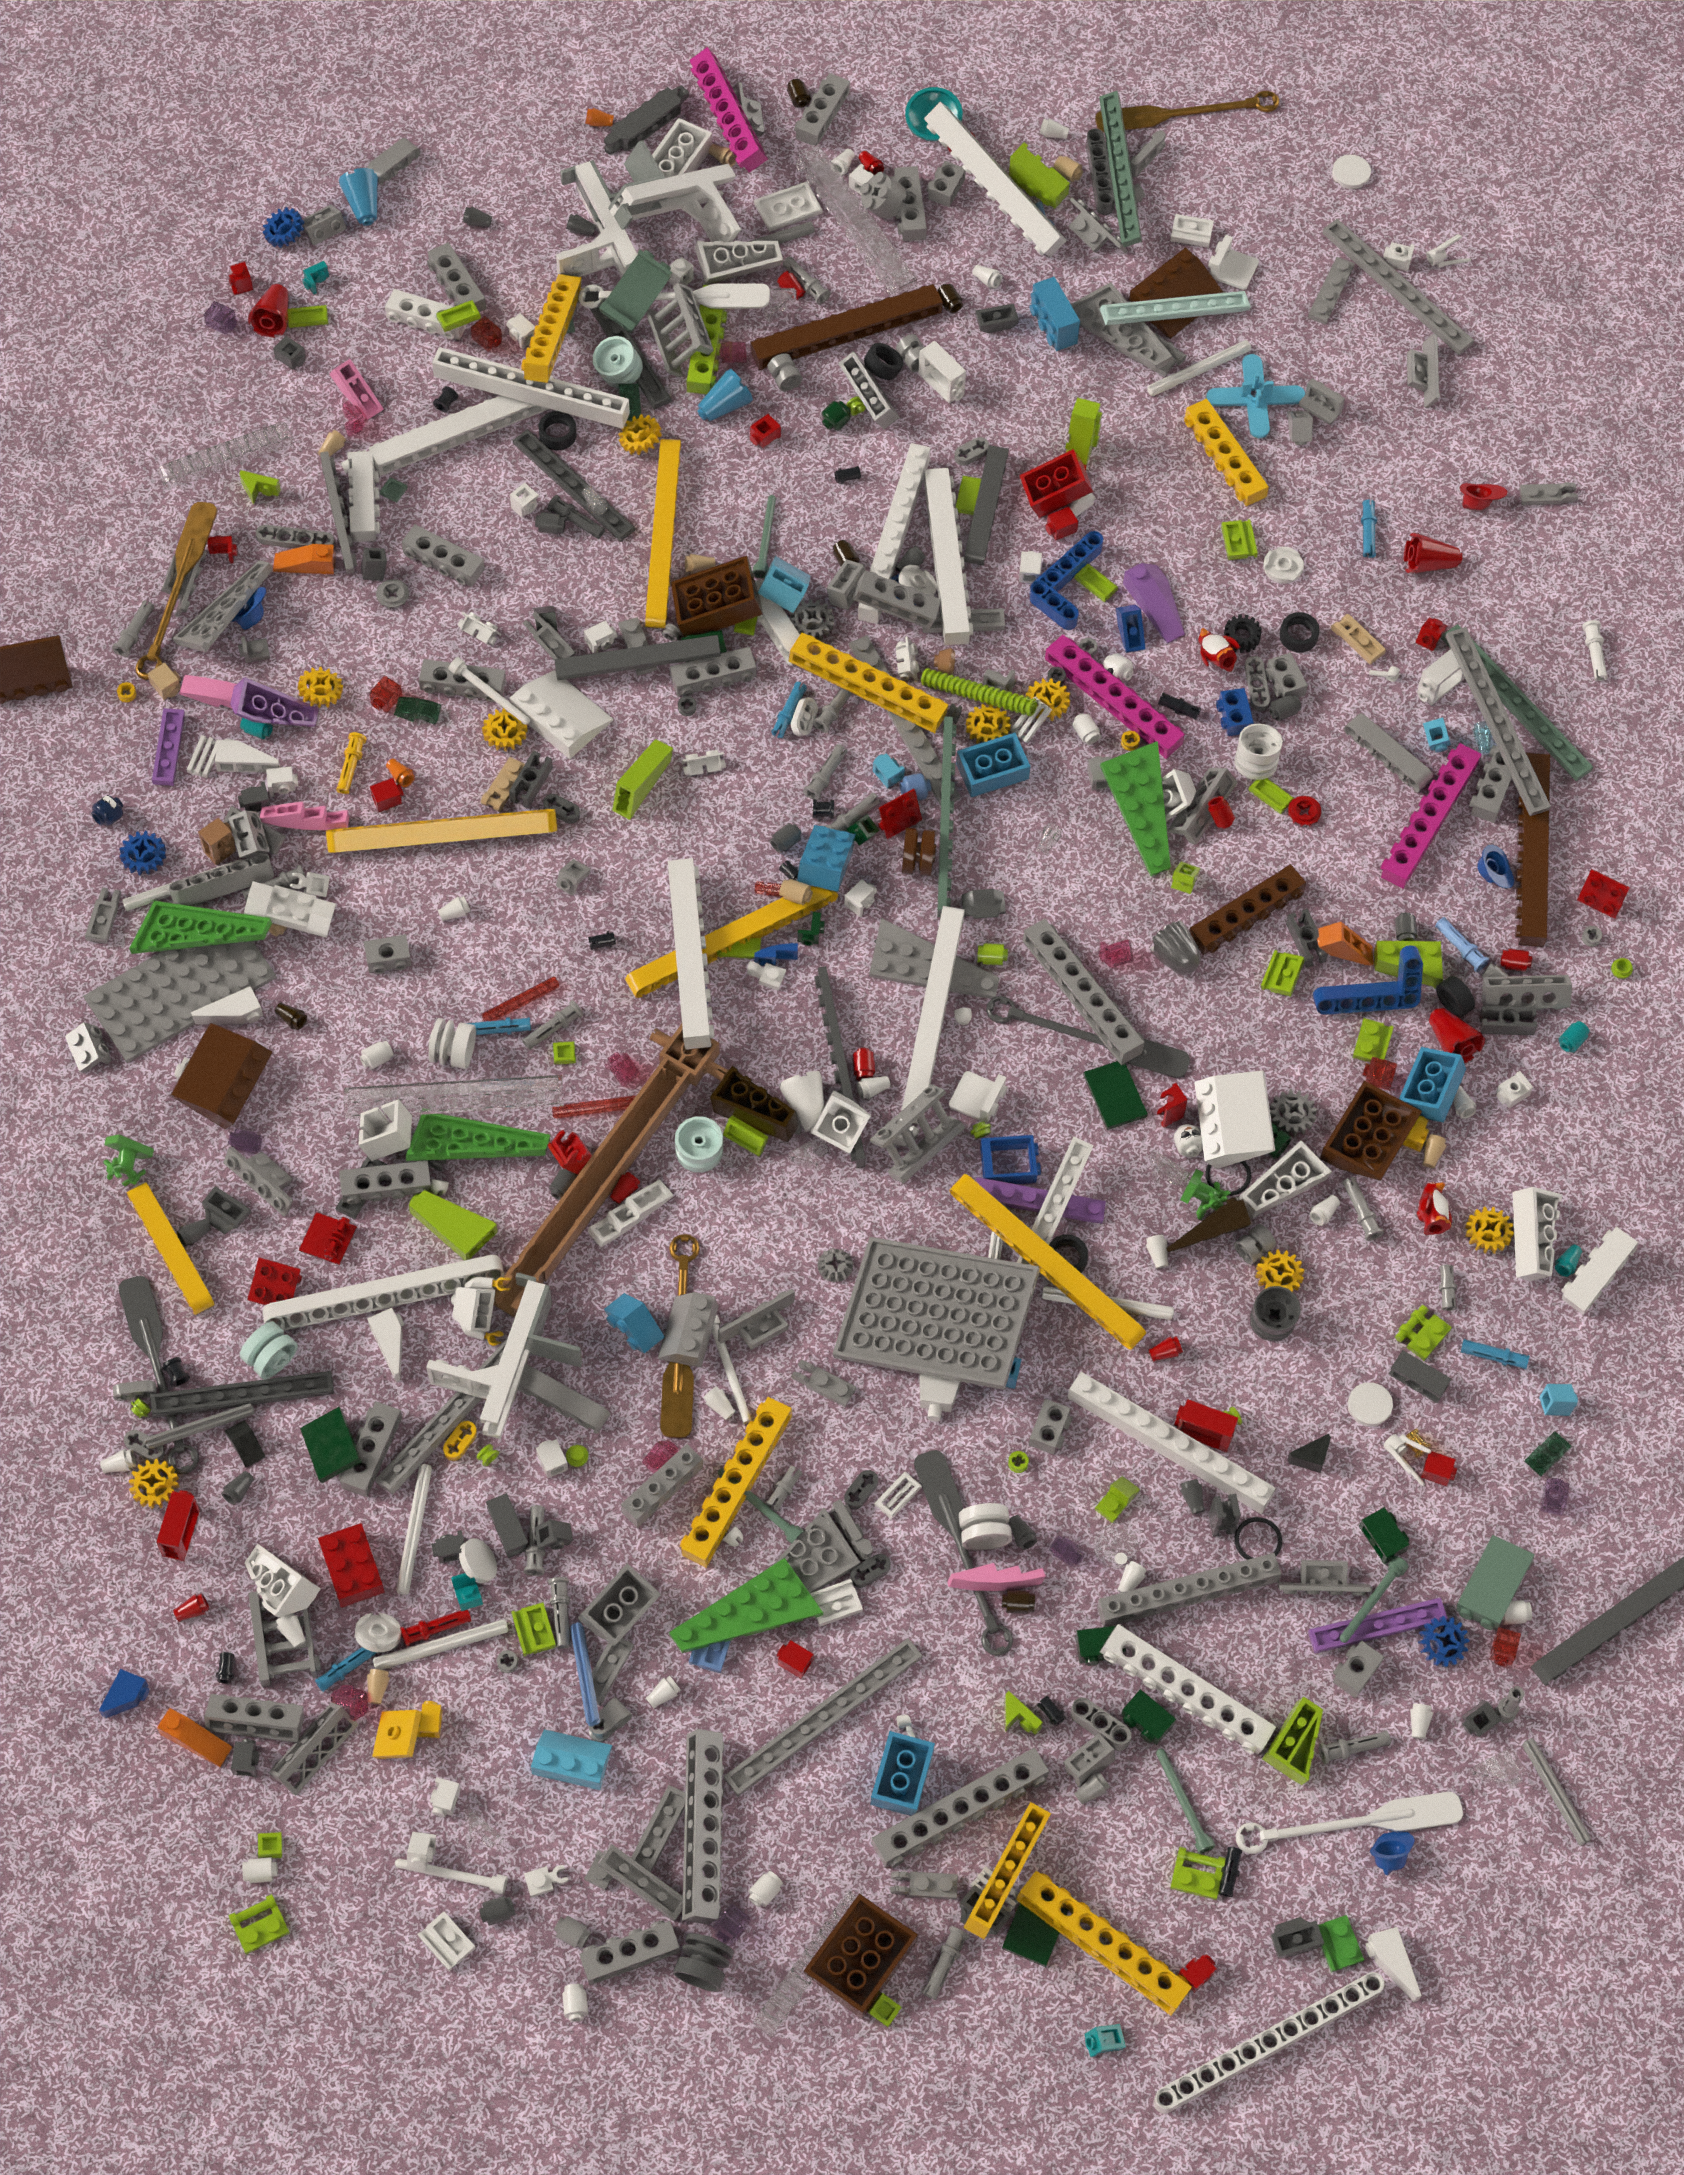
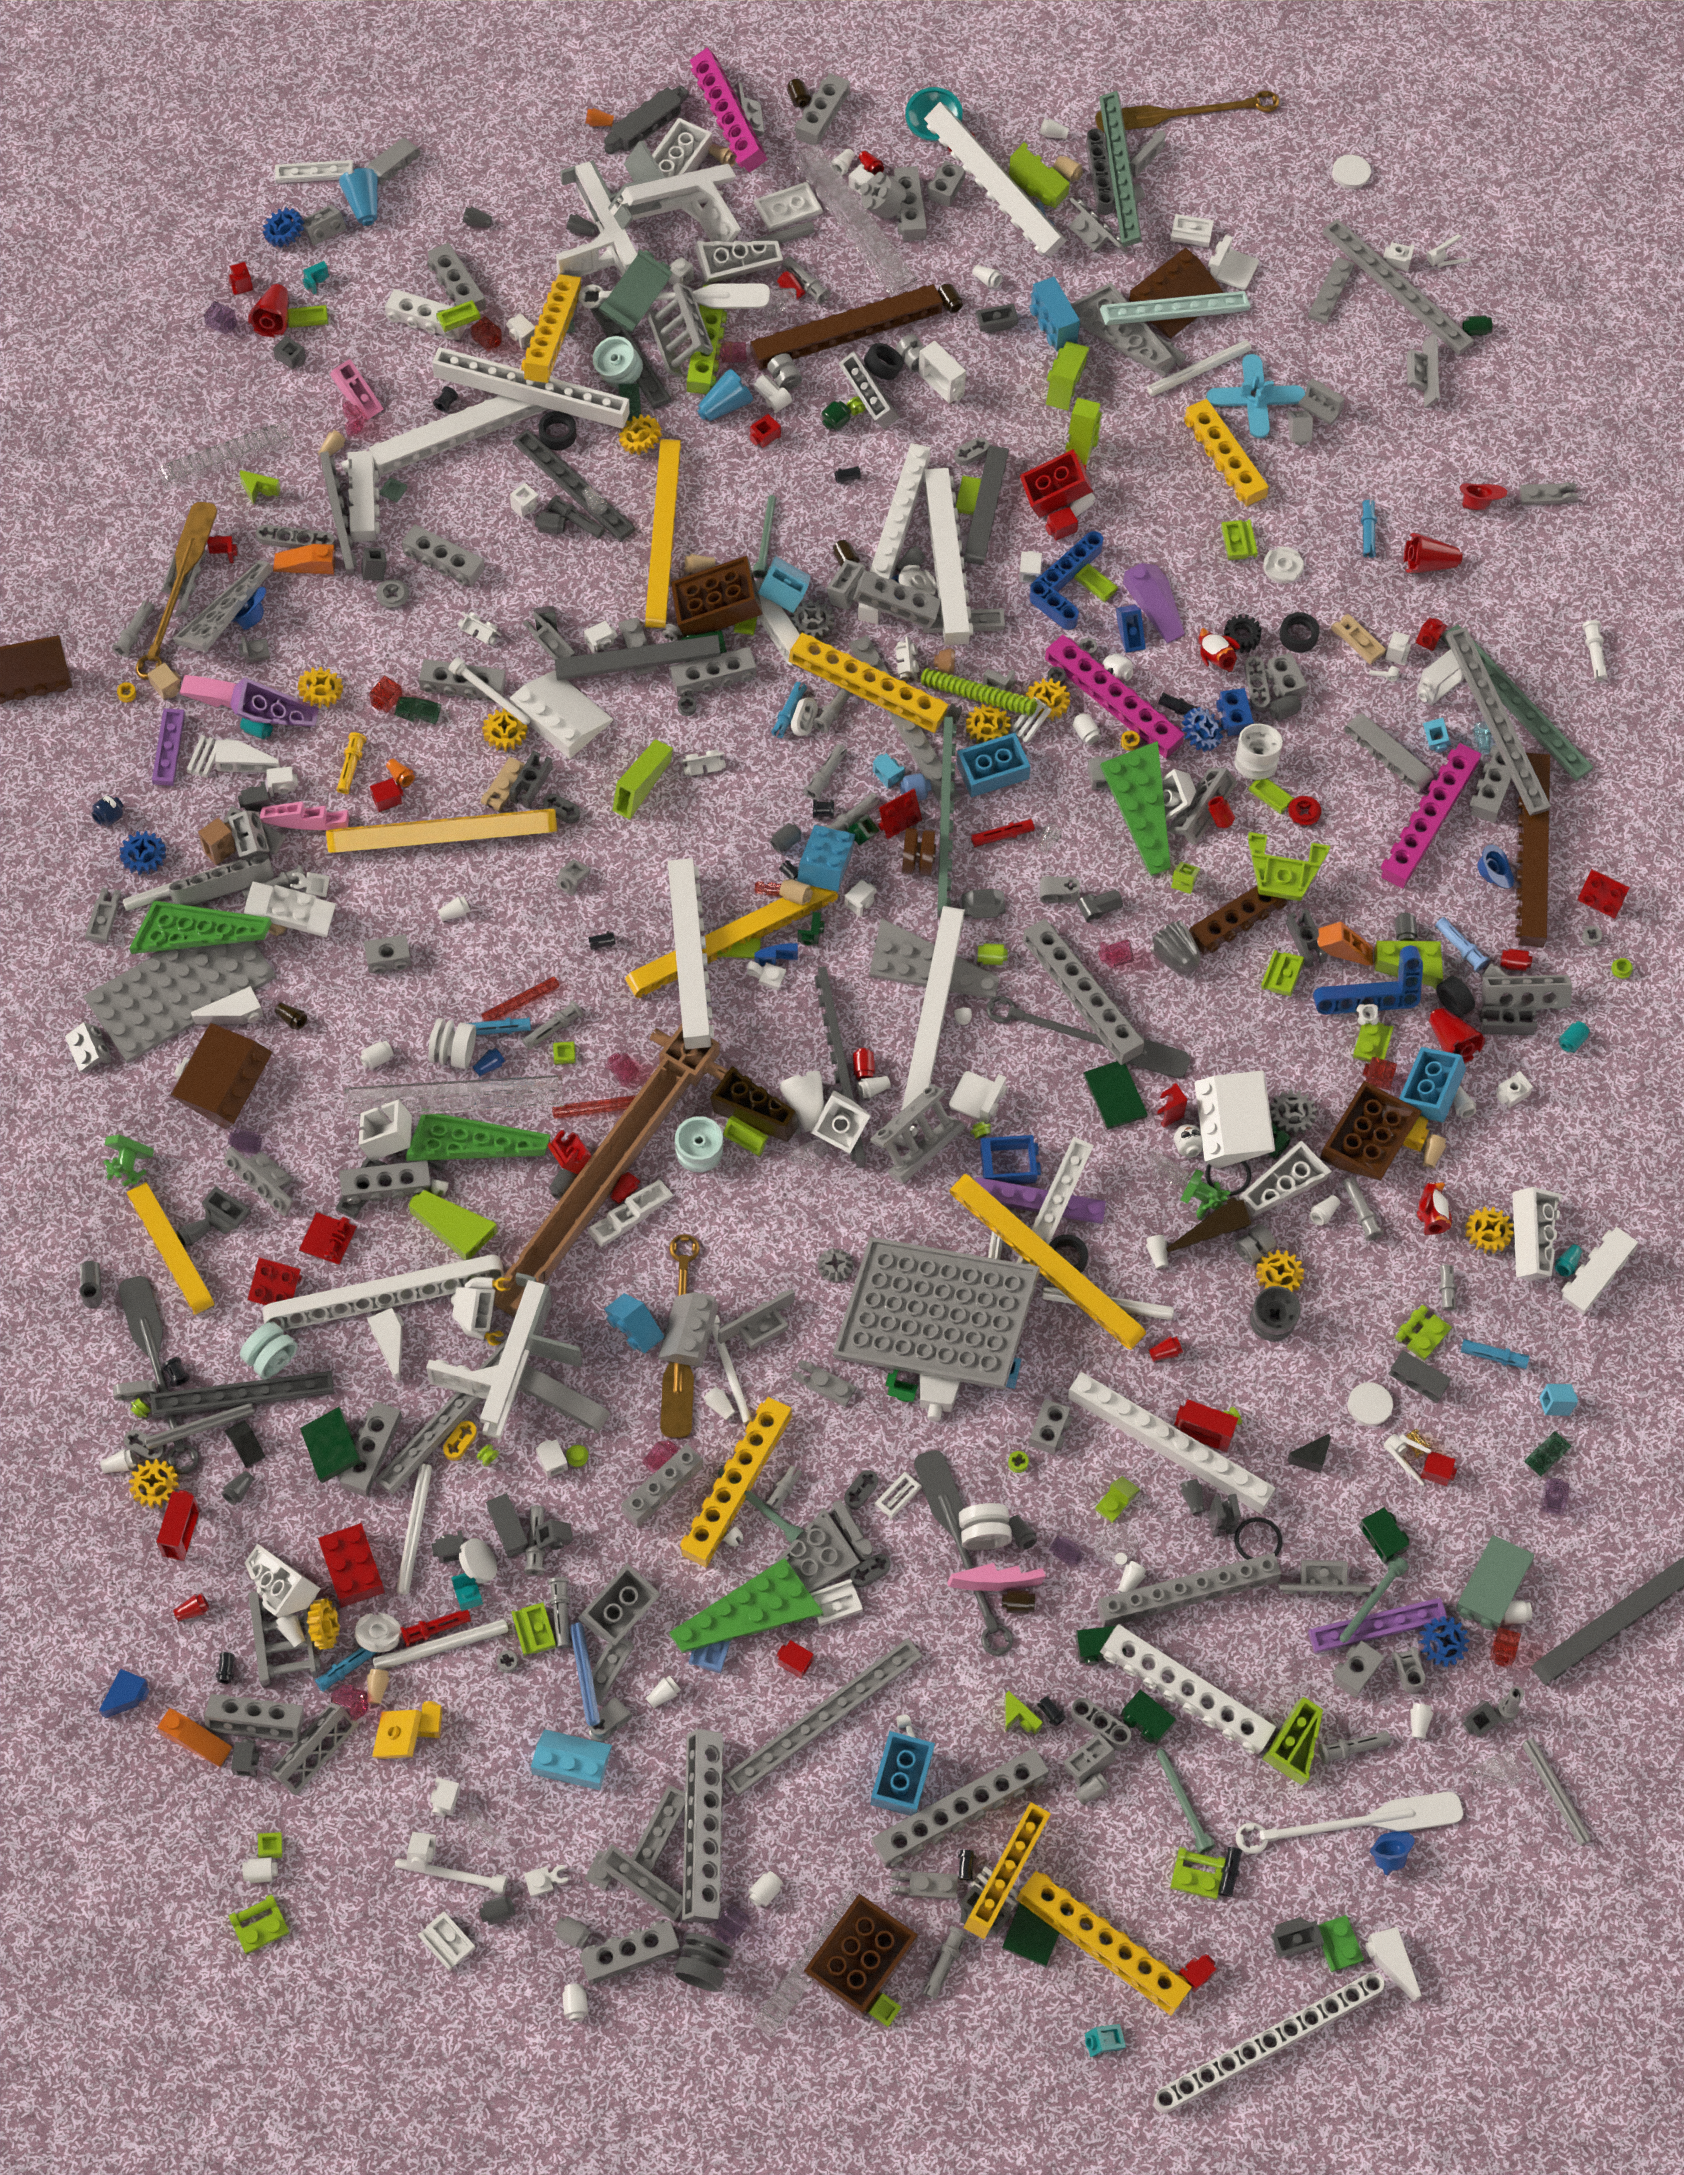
none -> dark grey piece [79,1261,103,1309]
none -> white tile [275,160,353,184]
none -> yellow gear [307,1598,340,1650]
none -> blue cone [472,1047,505,1077]
none -> white piece [754,375,792,413]
none -> green bracket [885,1369,919,1402]
none -> black pin [958,1850,976,1881]
none -> red pin [971,818,1035,848]
none -> light grey piece [1040,876,1080,903]
none -> lime wedge [1045,341,1089,411]
none -> dark grey piece [1077,889,1123,923]
none -> blue gear [1182,707,1223,752]
none -> lime wing [1247,832,1330,901]
none -> white plate [1357,1004,1379,1025]
none -> white brick [1385,631,1411,666]
none -> light grey piece [1391,1647,1426,1694]
none -> dark green brick [1462,315,1493,336]

